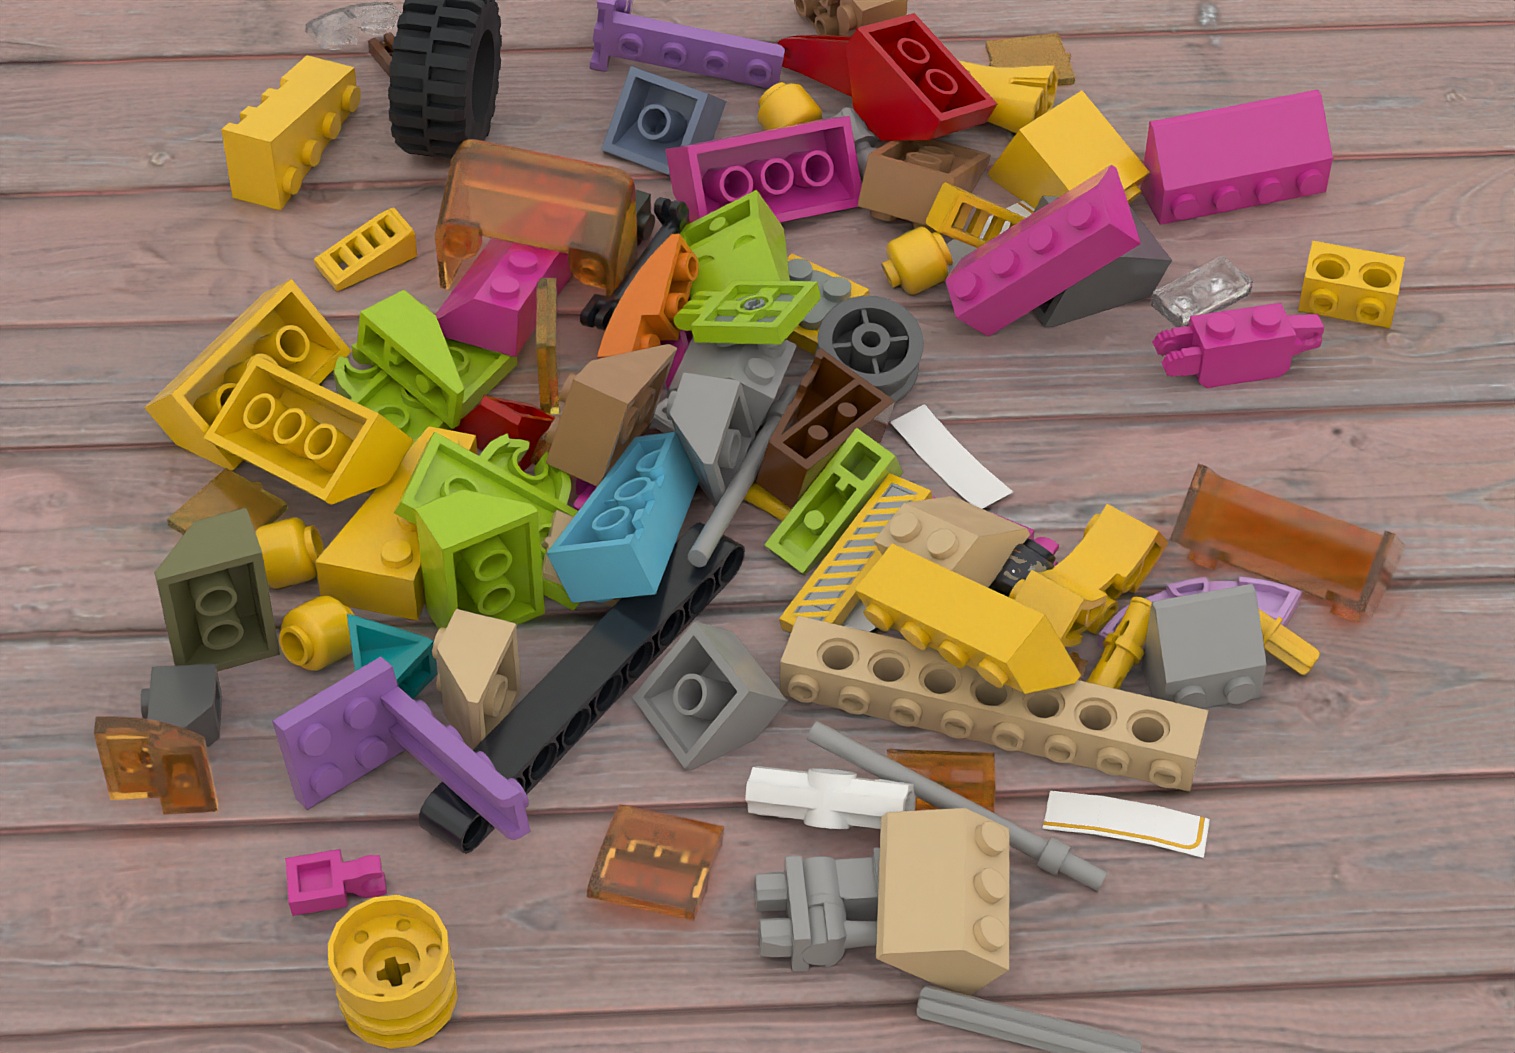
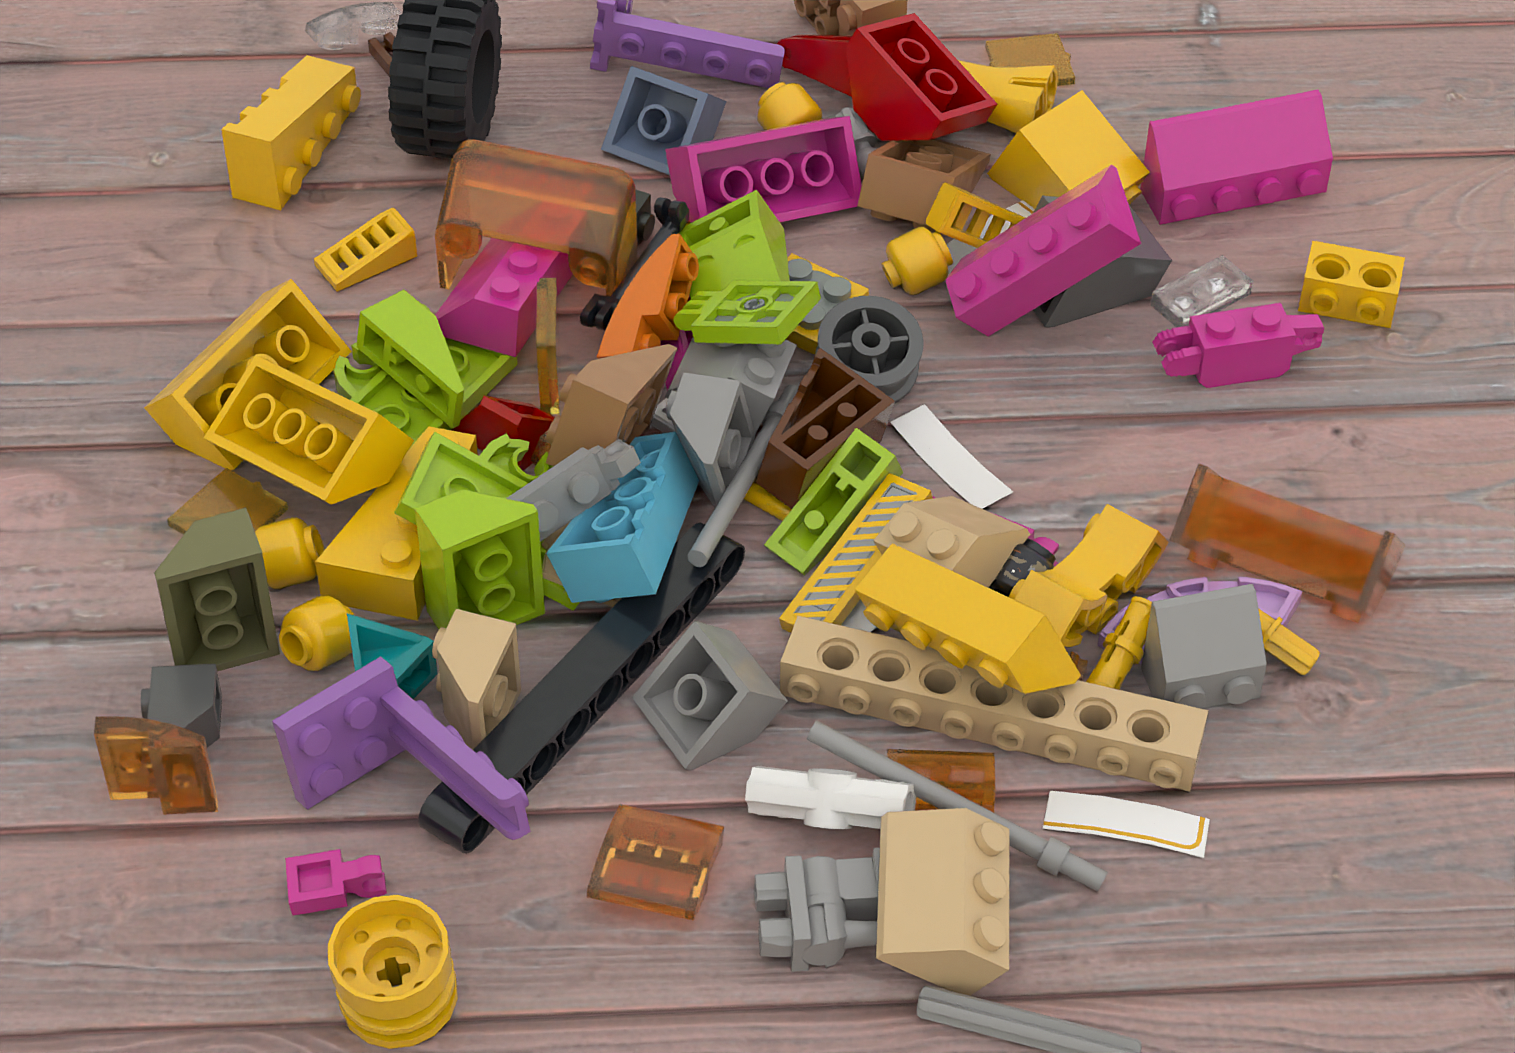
none -> light grey hinge [506,439,641,542]

